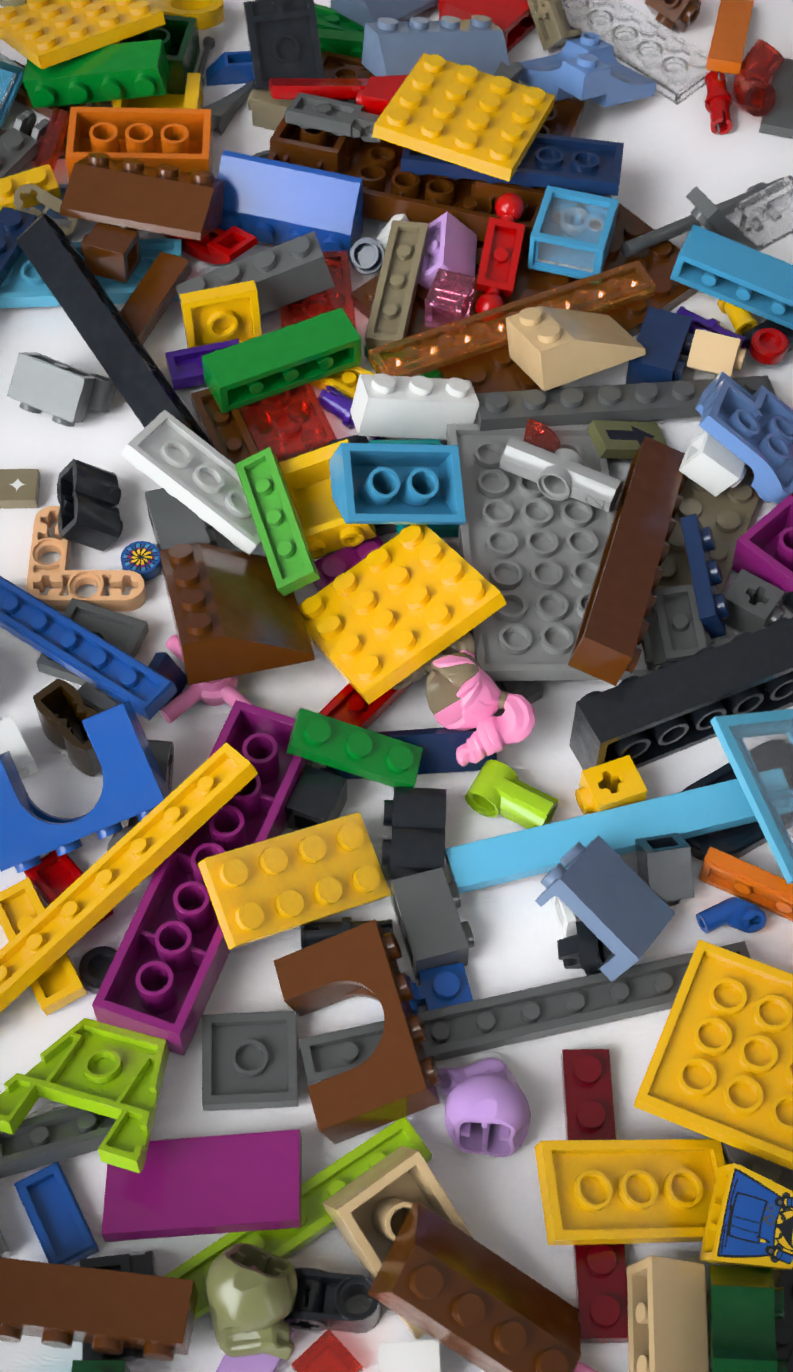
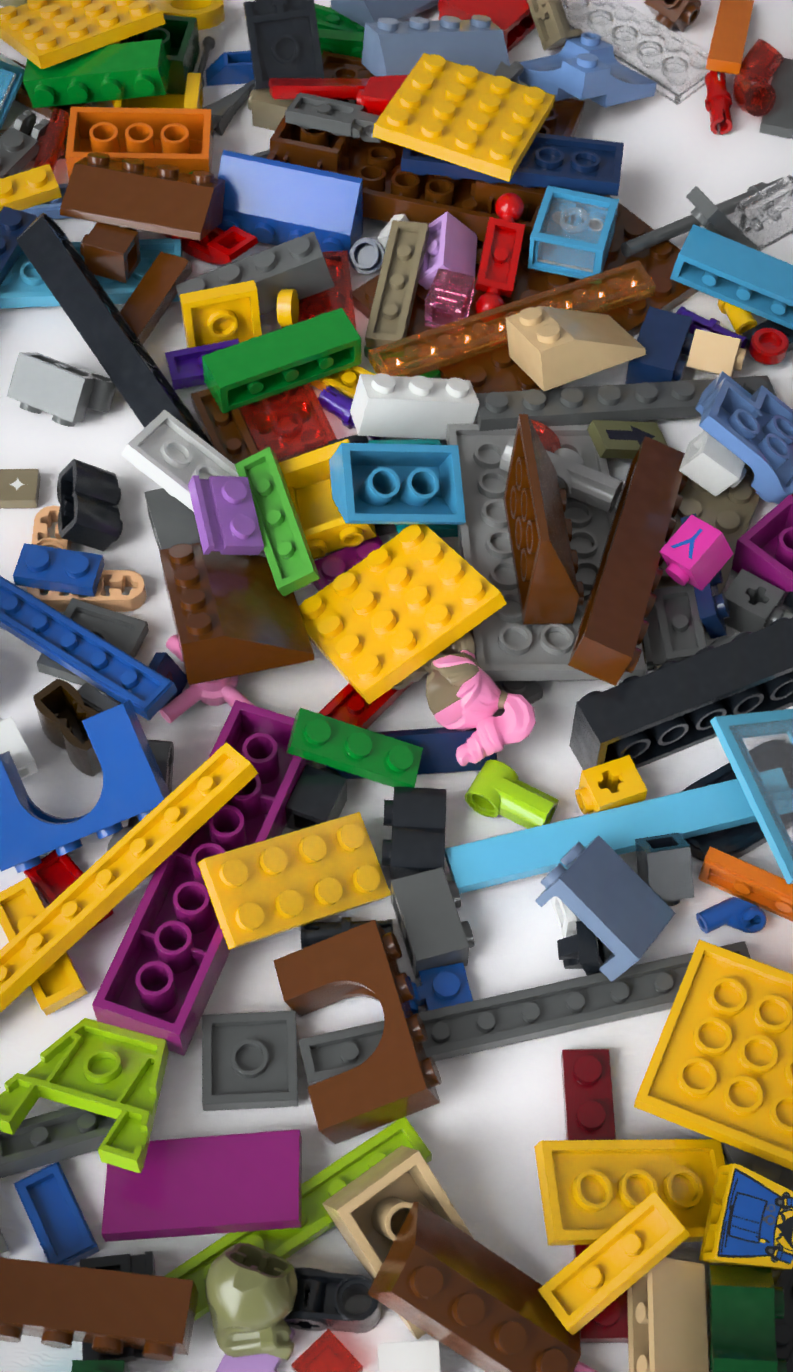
dark tan beam [13,184,78,236] -> none
black tile [79,946,117,994] -> none
tile [121,541,162,581] -> none
lavender piece [438,1058,531,1157] -> none
none -> blue plate [13,543,105,597]
none -> medium lavender plate [188,475,264,555]
none -> yellow tile [276,289,299,327]
none -> reddish brown slope [503,414,584,624]
none -> yellow plate [538,1191,691,1335]
none -> dark pink brick [659,514,733,591]

